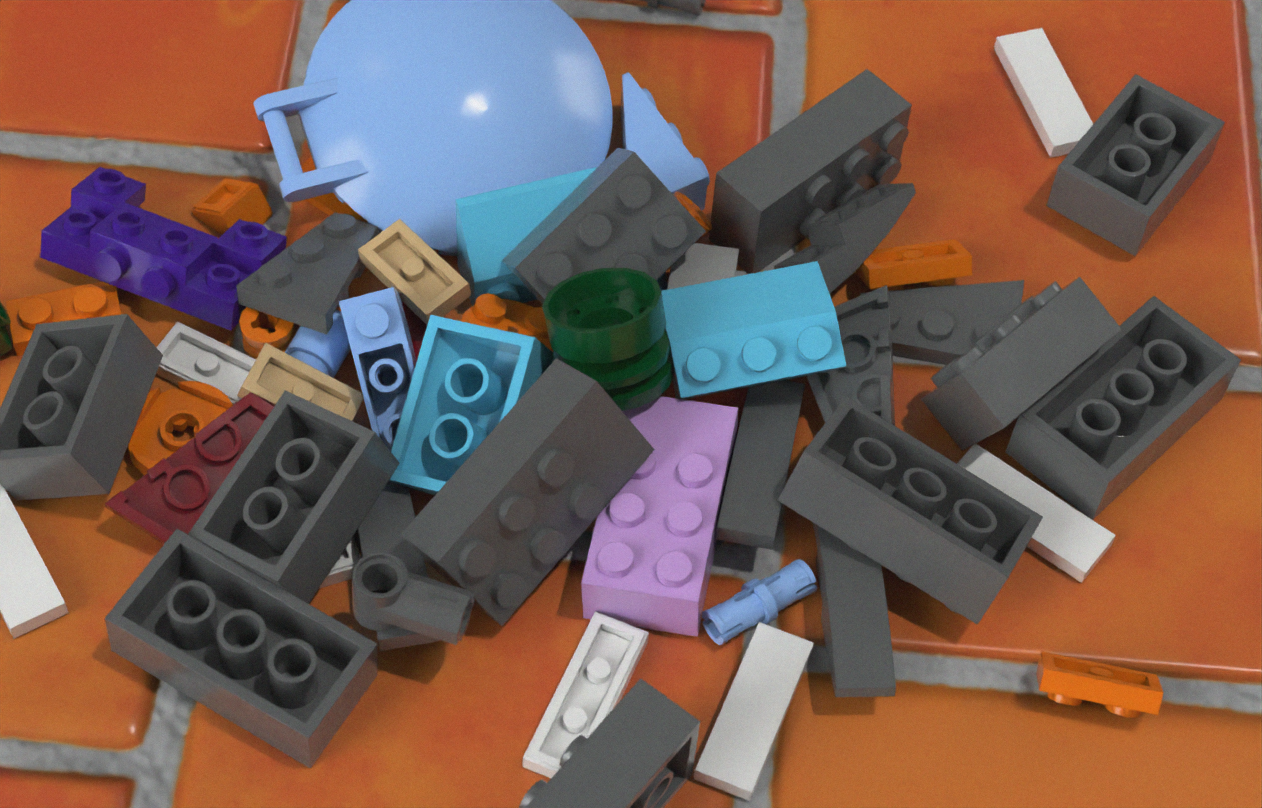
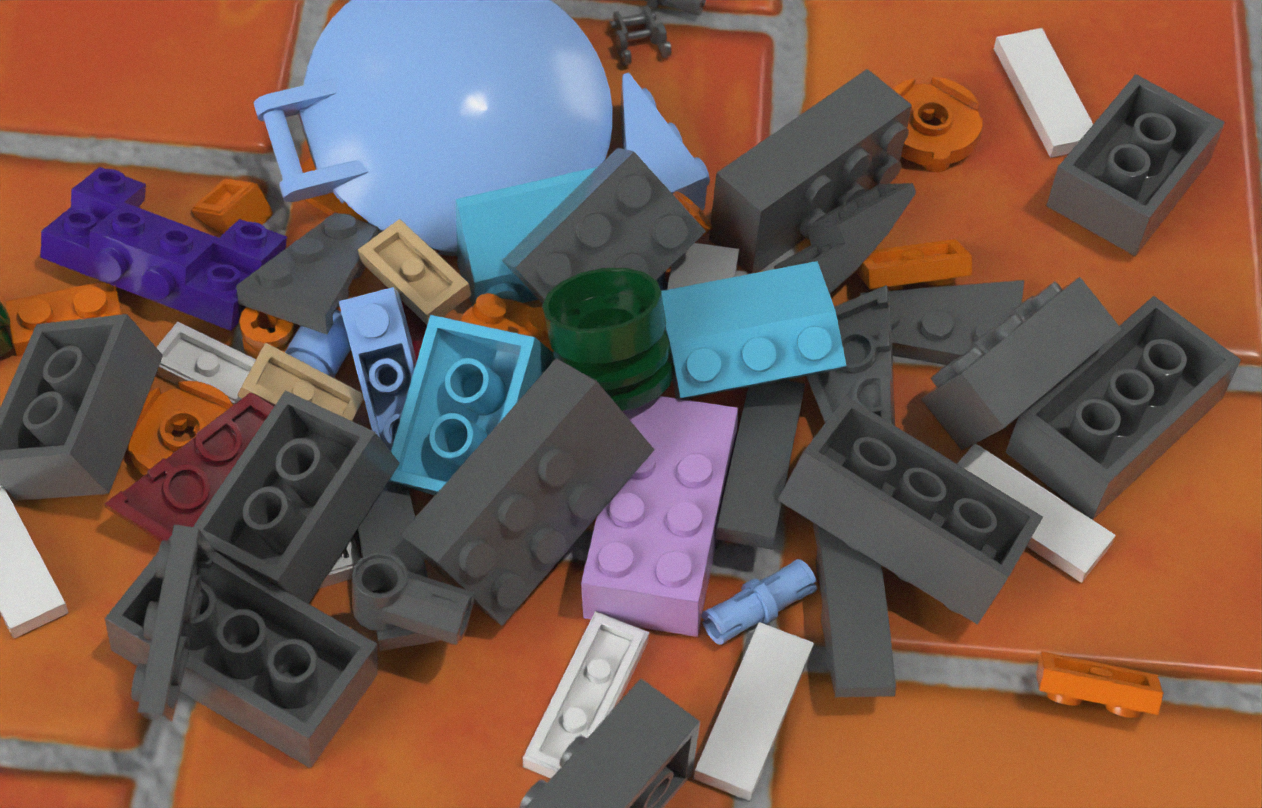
none -> dark grey wing [131,524,215,722]
none -> dark grey piece [610,5,671,66]
none -> orange plate [893,77,983,173]

